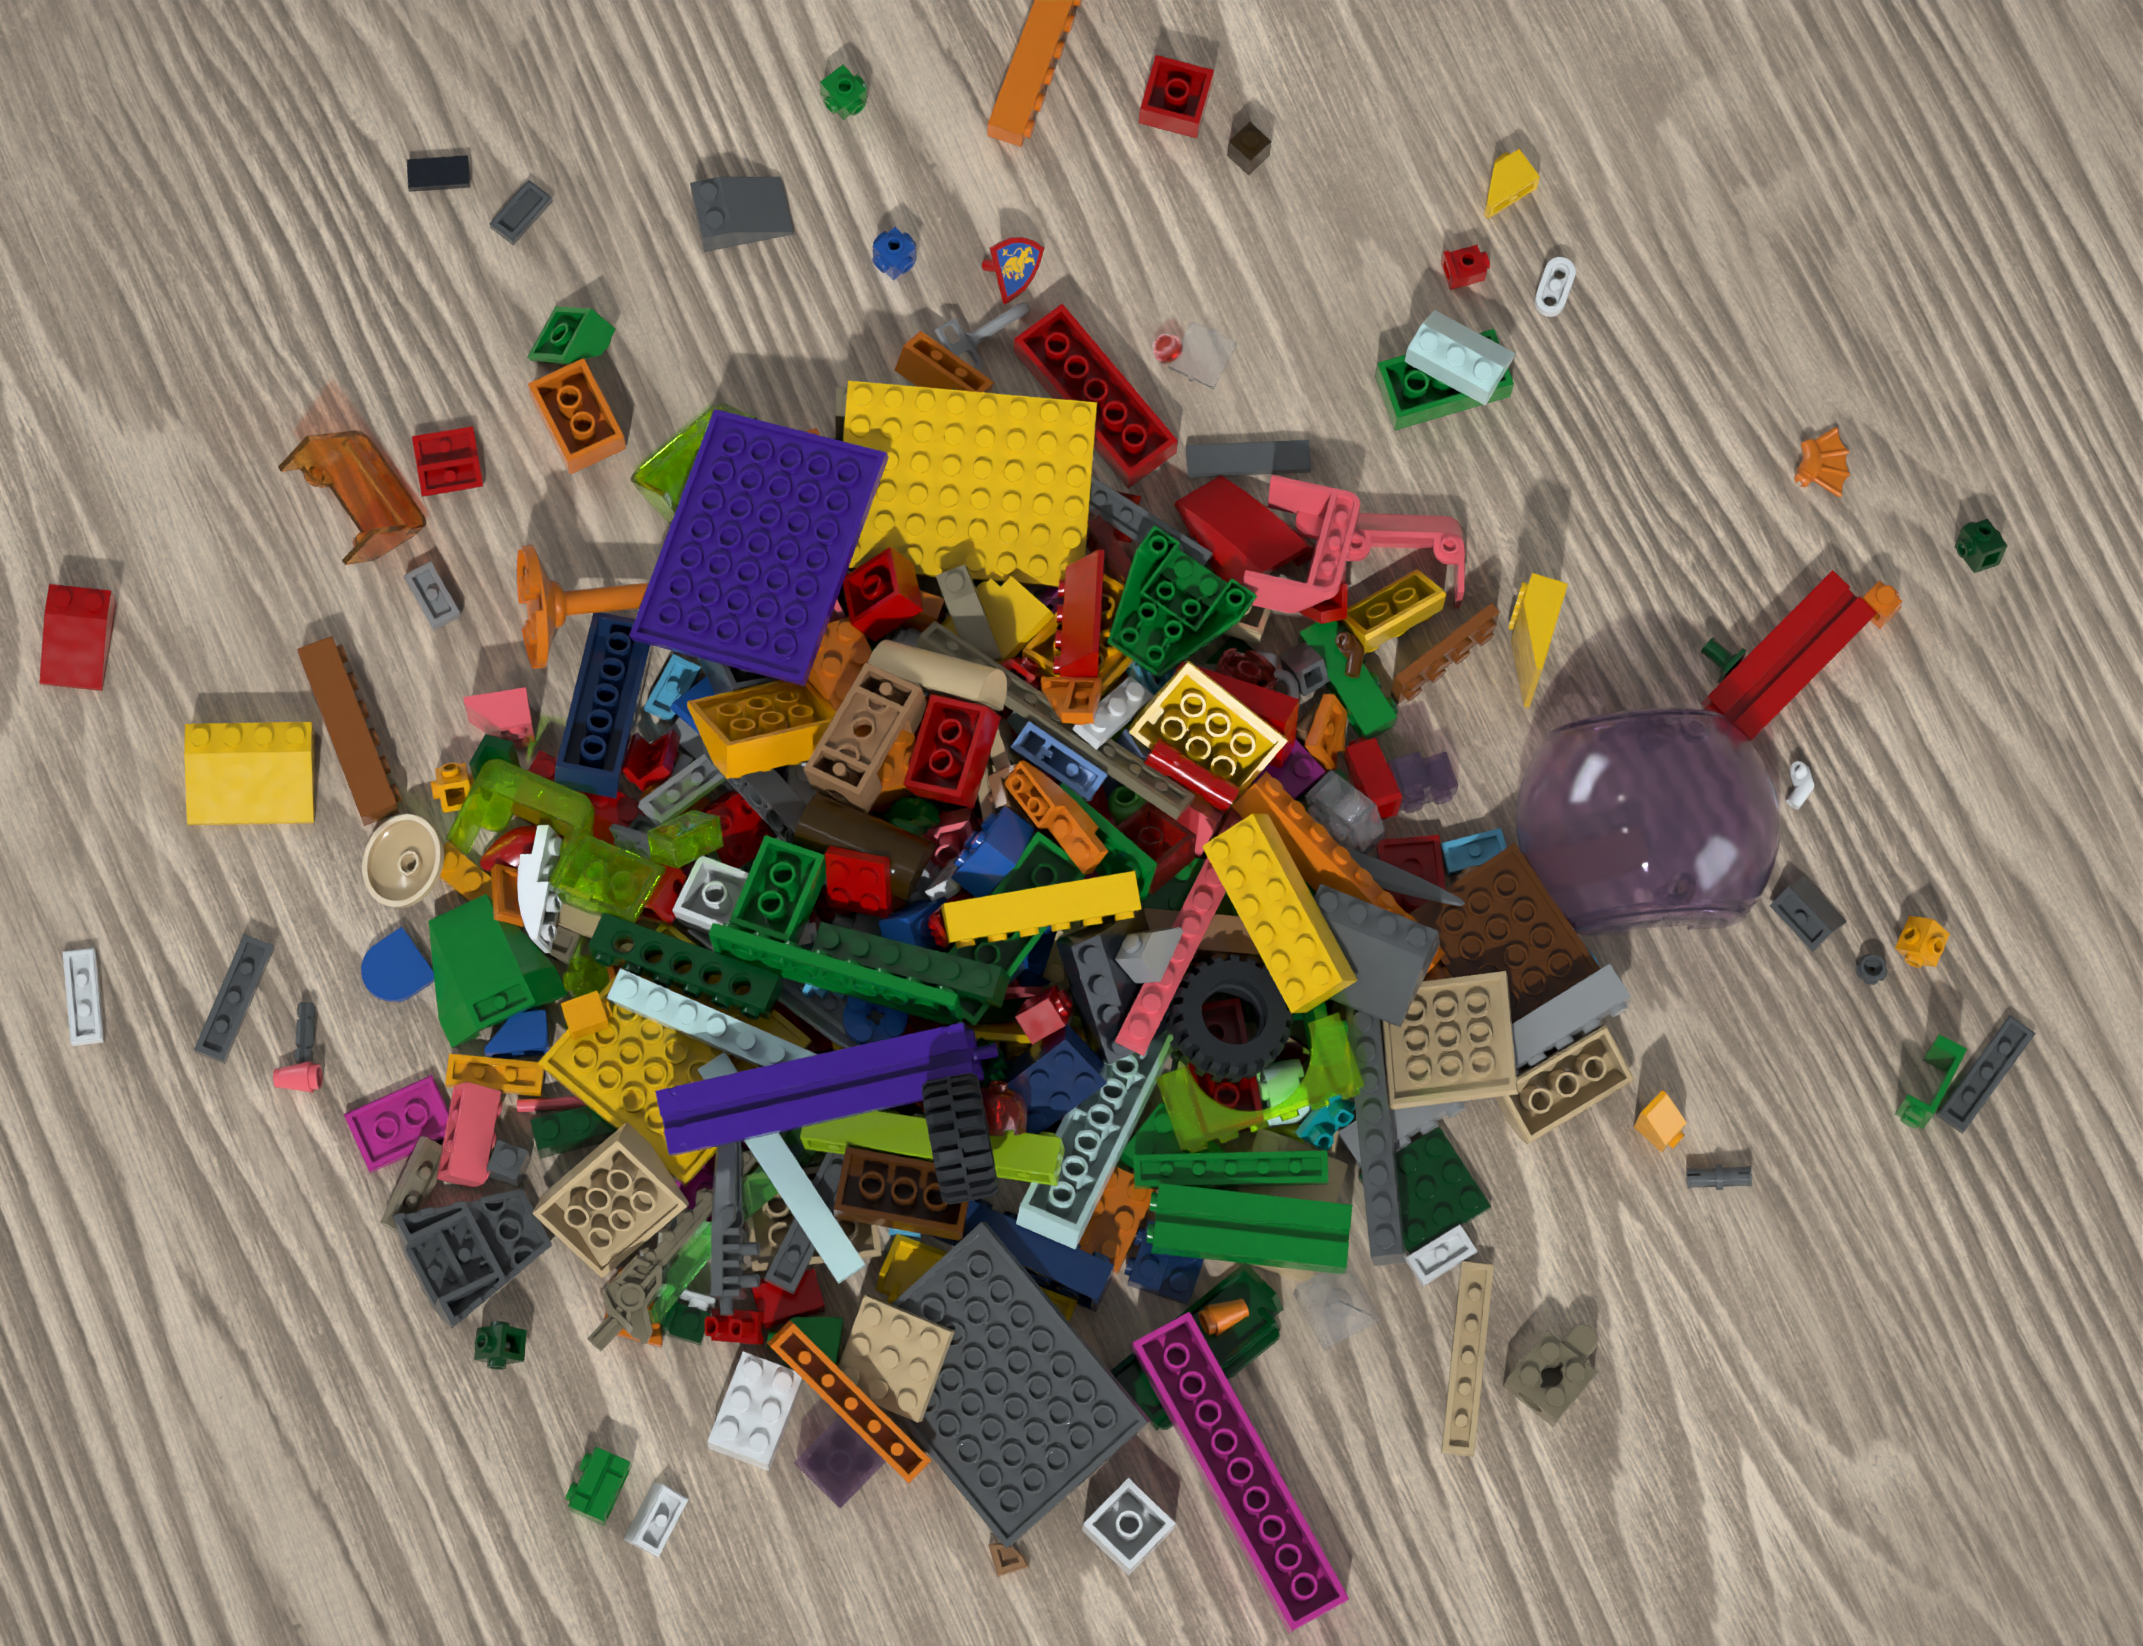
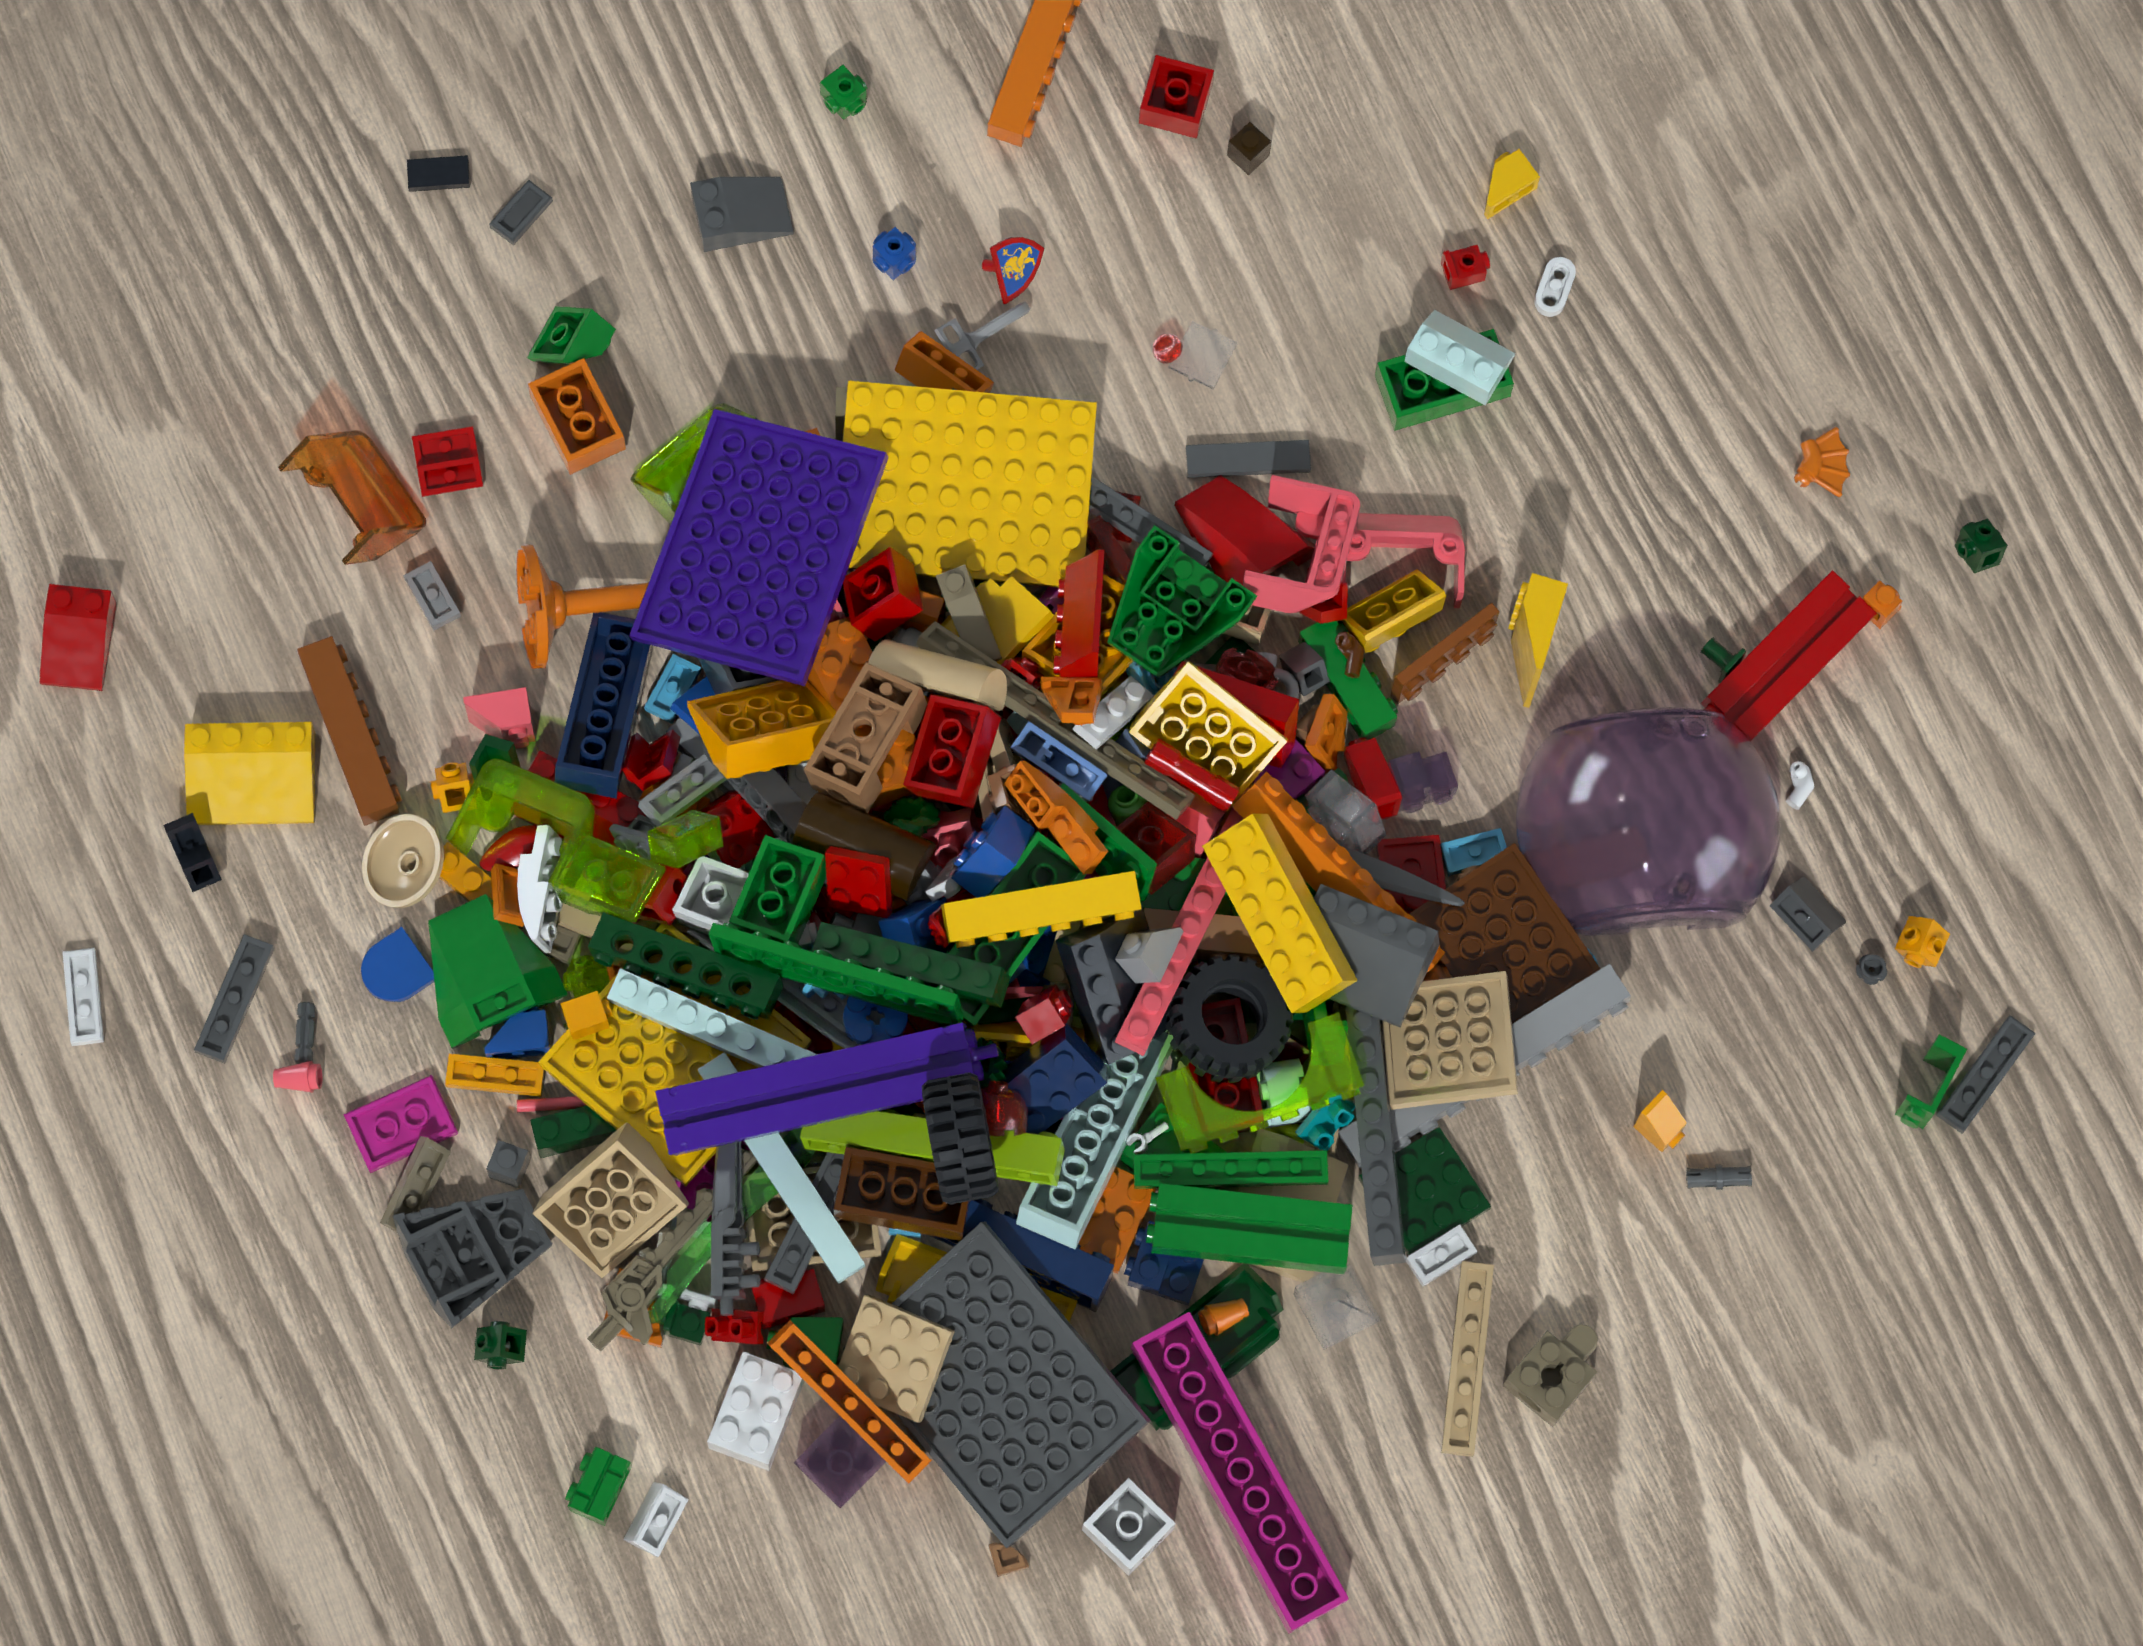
coral brick [436,1082,502,1188] -> none
red brick [1013,303,1178,489] -> none
tan brick [1496,1024,1635,1144] -> none
none -> black brick [163,813,222,892]
none -> white hand [1126,1122,1169,1155]

